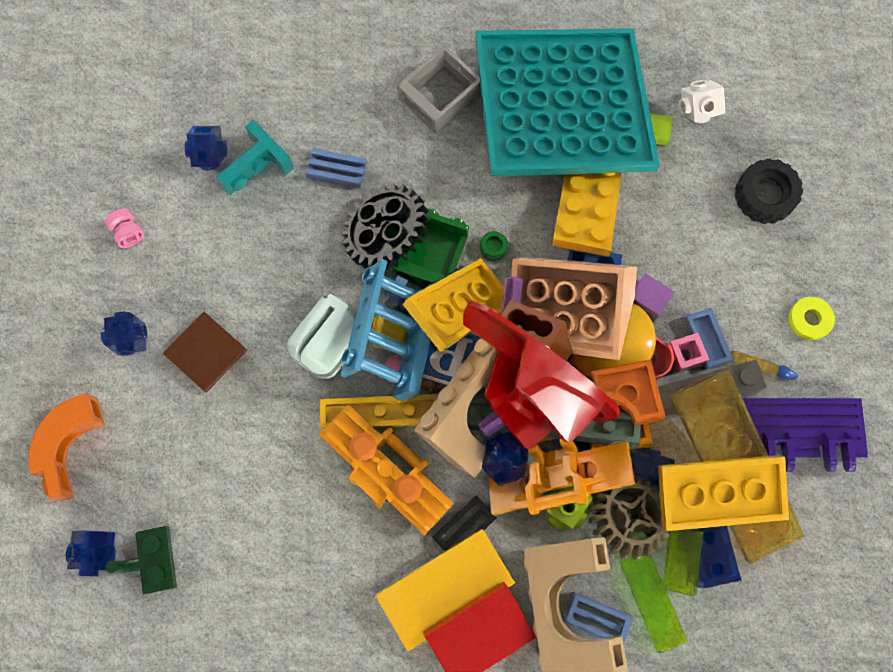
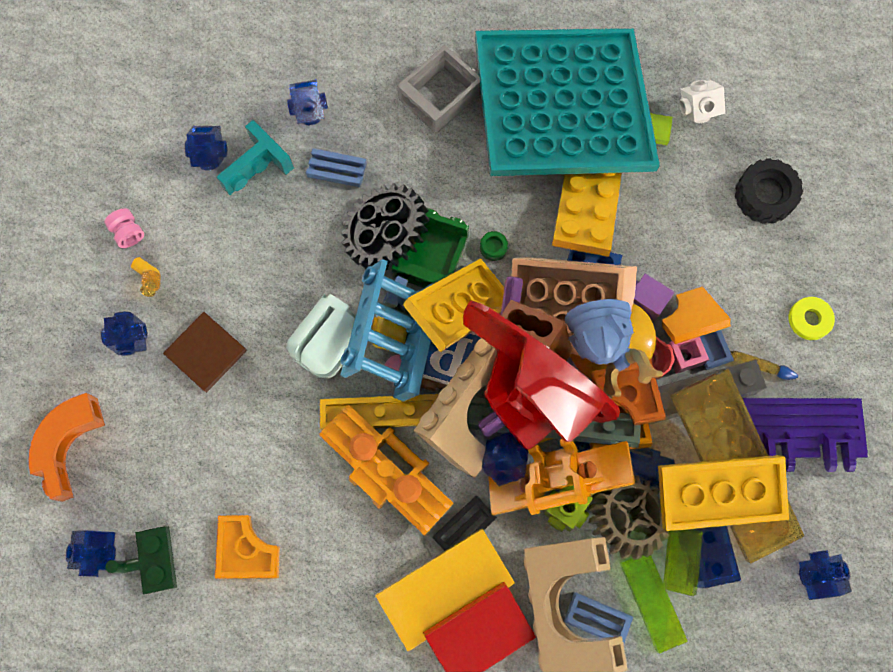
none -> clear yellow arm [131,257,161,297]
none -> light orange tile [215,515,280,579]
none -> clear blue brick [287,79,328,125]
none -> medium blue helmet [564,299,663,398]
none -> light orange tile [662,286,730,344]
none -> clear blue brick [799,550,852,600]

